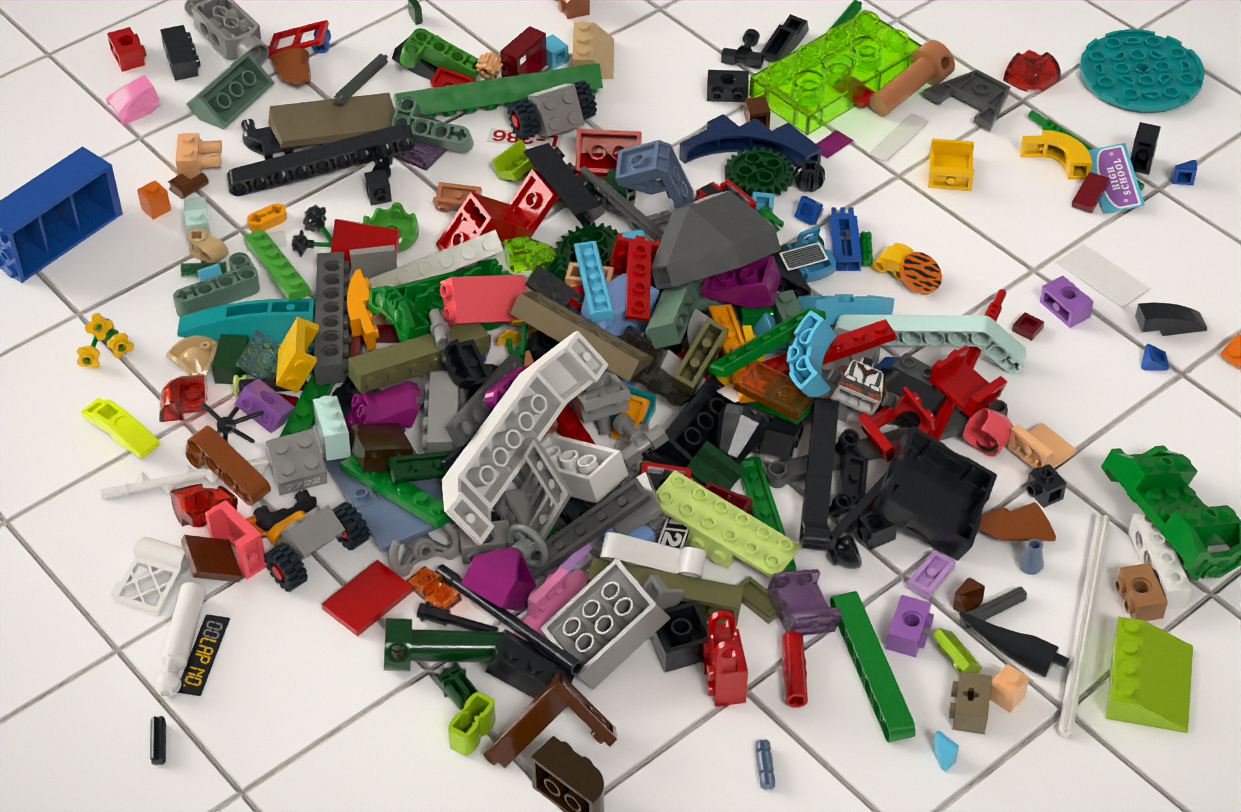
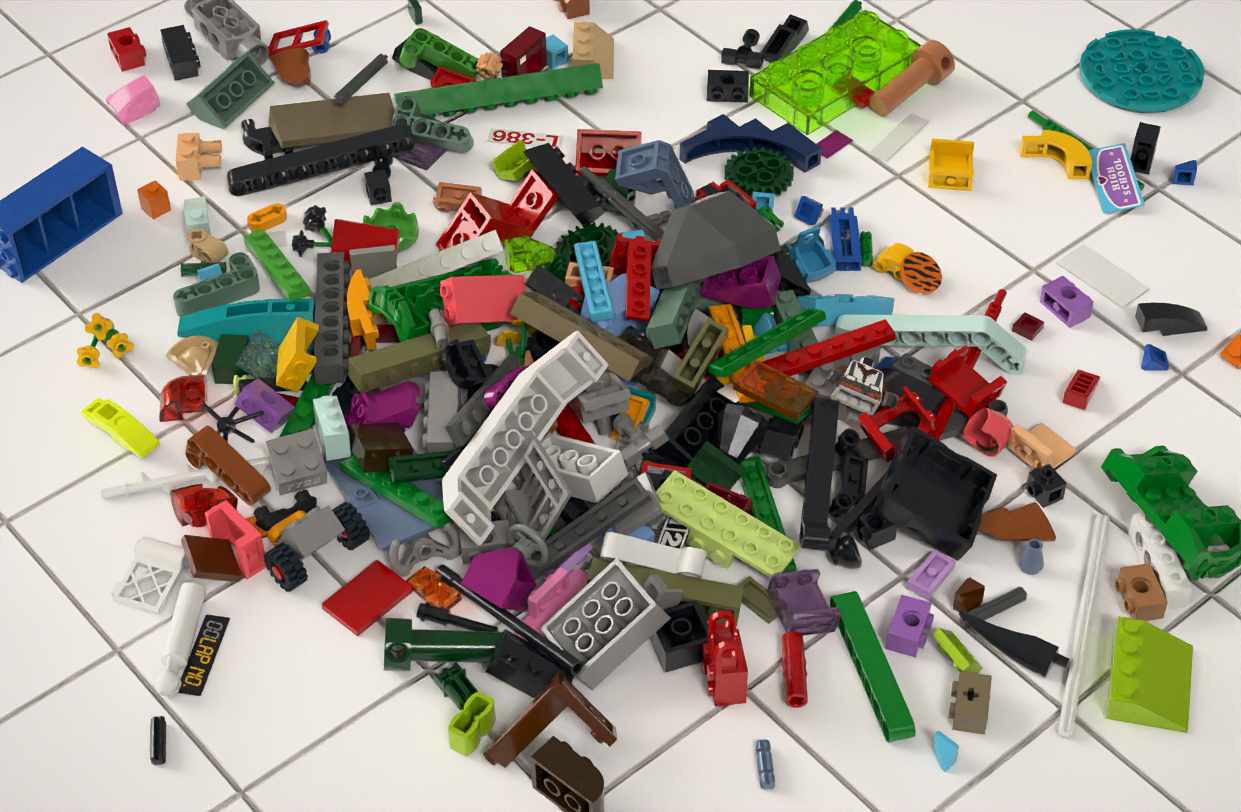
reddish brown piece [167,173,209,199] -> none
brick [507,80,597,140] -> none
reddish brown brick [744,96,771,128] -> none
sticker [779,242,829,271] -> none
medium azure brick [787,310,837,397] -> none
black piece [794,160,826,192] -> none
dark grey wing [923,70,1011,131] -> none
light nougat brick [990,664,1029,713] -> none
clear red brick [1003,50,1061,92] -> none
dark red tile [1072,172,1110,213] -> none
none -> red slope [1063,369,1100,410]

